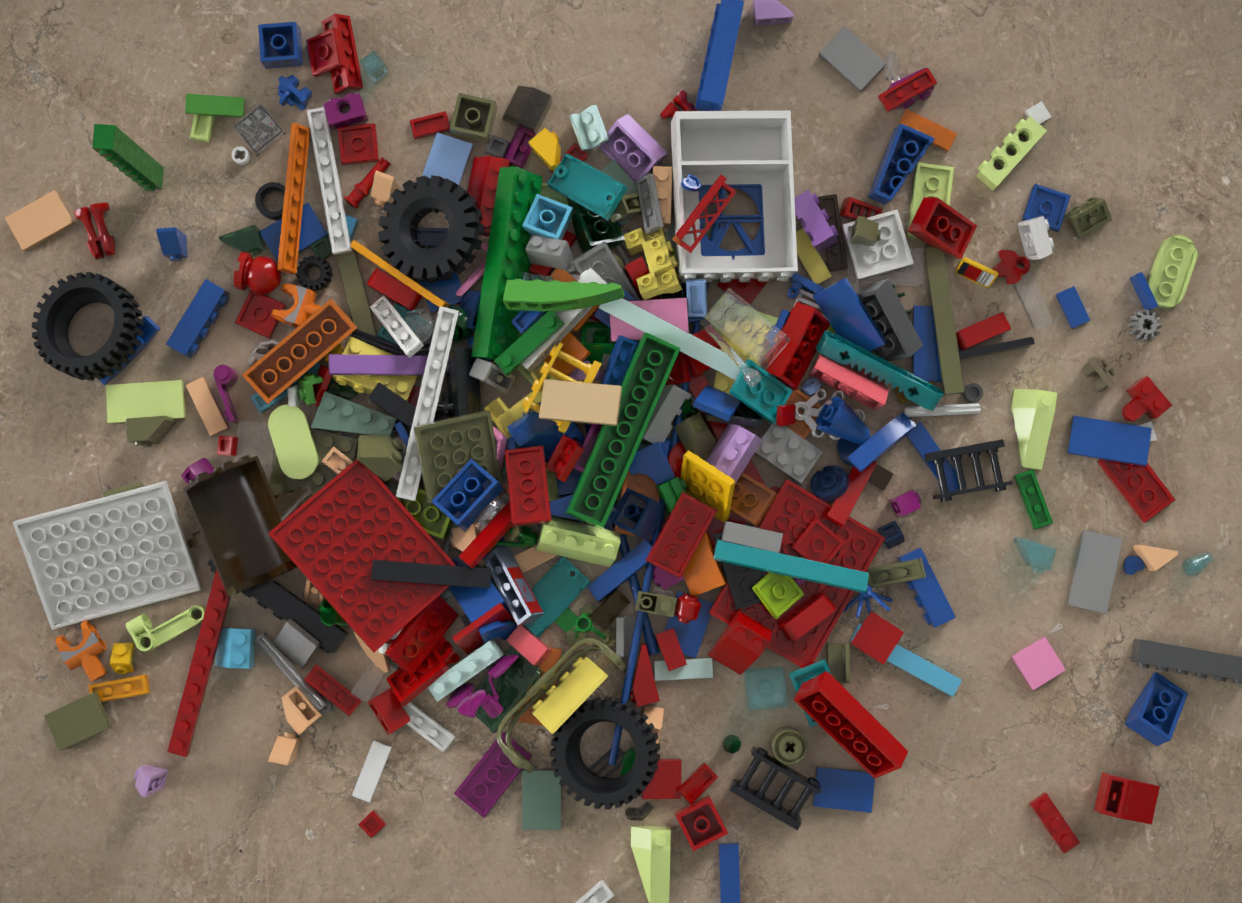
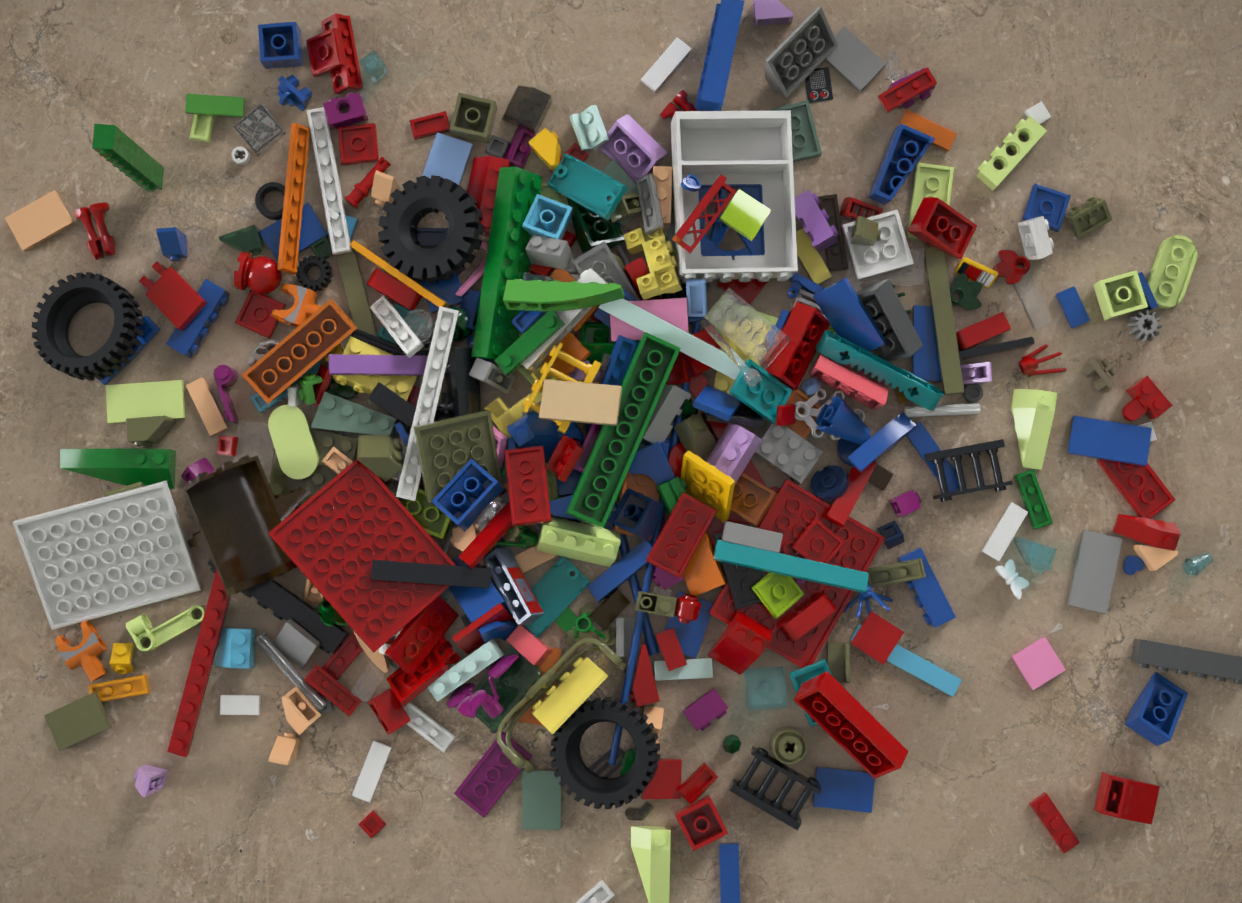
none -> green wedge [60,449,176,489]
none -> red tile [139,261,207,331]
none -> white tile [220,695,261,715]
none -> red tile [322,631,363,680]
none -> white tile [641,37,692,92]
none -> magenta brick [682,688,728,731]
none -> lime slope [719,189,771,241]
none -> light grey slope [765,6,838,98]
none -> sand green tile [771,100,822,163]
none -> black sticker [805,67,833,103]
none -> dark green plate [950,273,983,310]
none -> lavender slope [961,362,992,385]
none -> white tile [981,502,1028,561]
none -> white piece [995,559,1029,600]
none -> red plant [1019,344,1066,377]
none -> yellowish green brick [1093,270,1148,321]
none -> red slope [1113,514,1181,551]

